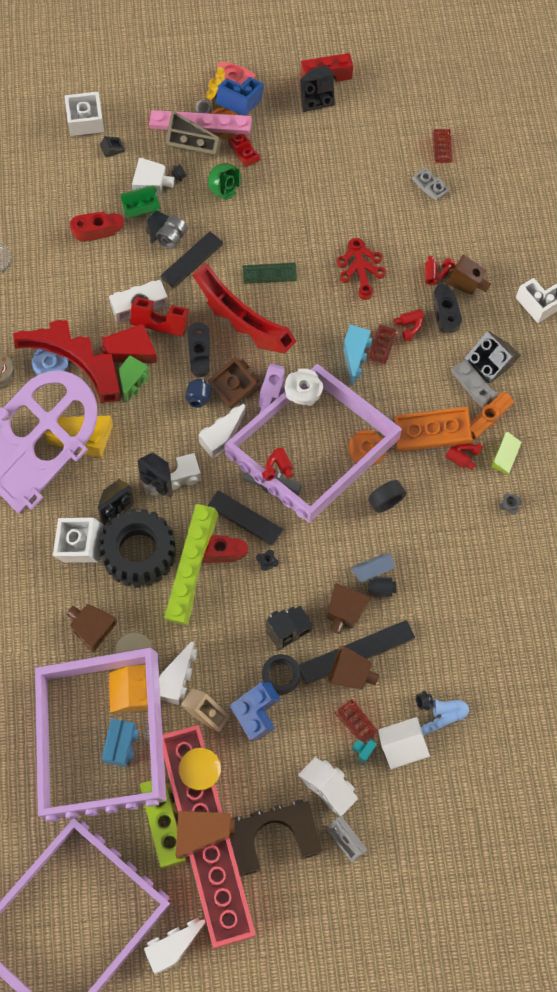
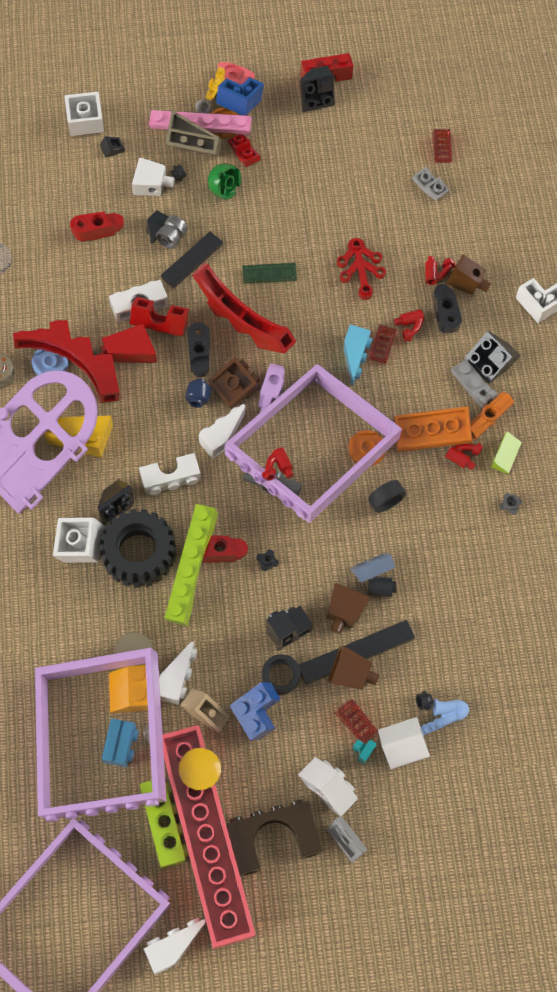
reddish brown torso [66,604,117,653] -> none
bright green slope [119,355,149,402] -> none
green bracket [120,185,160,218] -> none
black slope [137,452,173,498] -> none
dark orange slope [176,811,235,859] -> none
black tile [208,490,283,546] -> none
white plate [285,369,323,406] -> none

